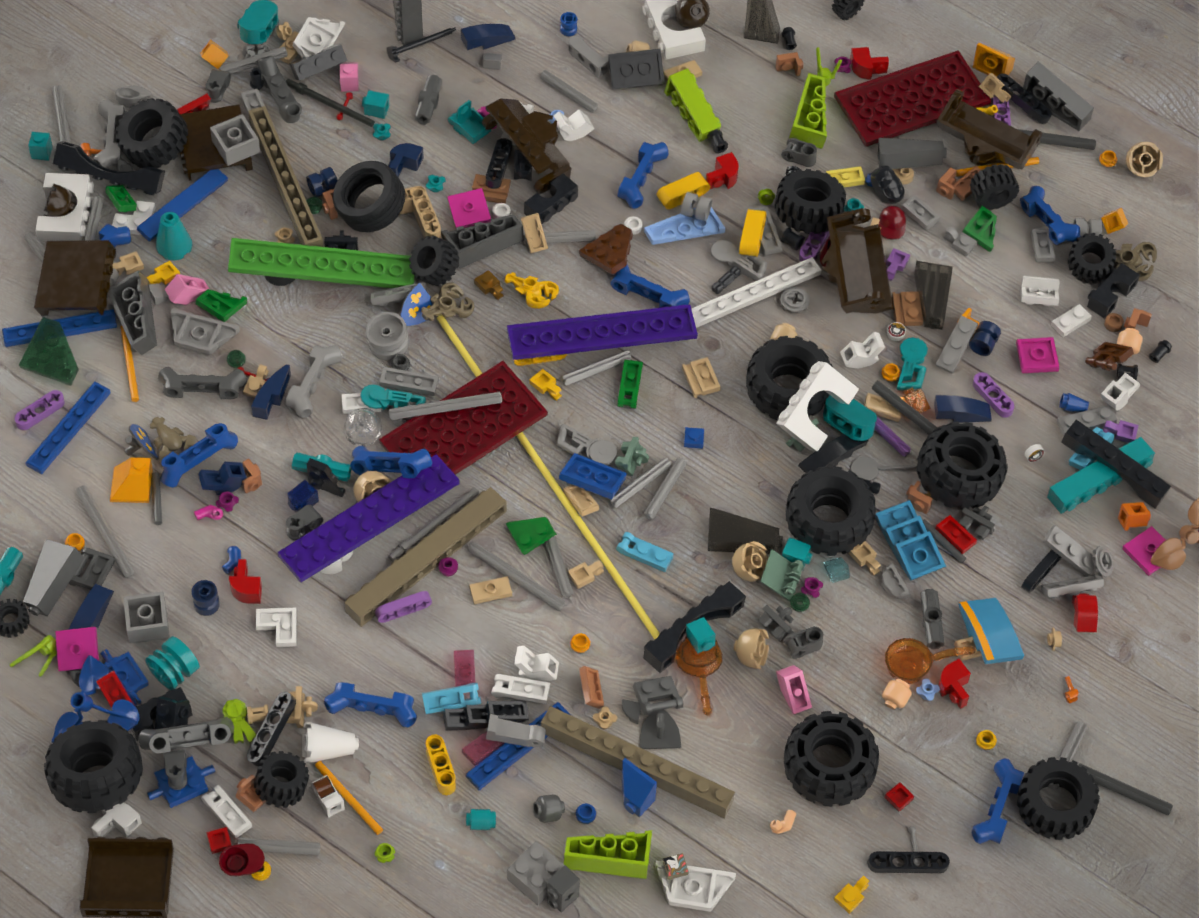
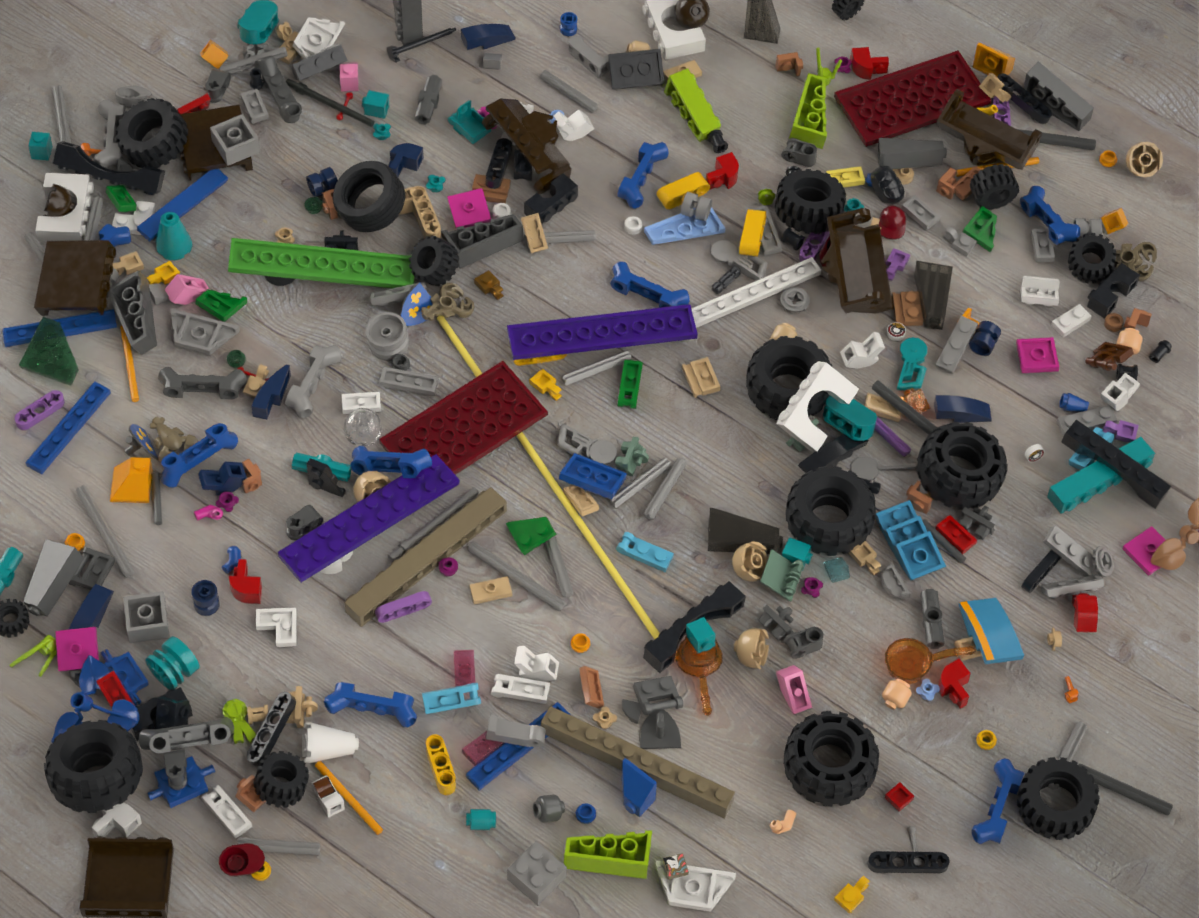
red plate [206,827,232,854] -> none
dark tan brick [248,106,323,247] -> none
clear blue brick [287,480,319,511] -> none
teal piece [360,384,426,417] -> none
lime plate [375,843,395,863] -> none
light grey axle [389,392,502,420] -> none
black slope [443,701,529,731] -> none
yellow animal [504,272,559,309] -> none
dark grey brick [547,865,580,913] -> none
tan plate [568,560,604,589] -> none
reddish brown plate [579,224,633,275] -> none
blue plate [684,427,704,449] -> none
black pin [782,27,797,50] -> none
clear green plate [790,593,810,612] -> none
light orange plate [881,363,900,381] -> none
medium lavender beam [973,372,1014,418] -> none
orange brick [1118,502,1151,531] -> none

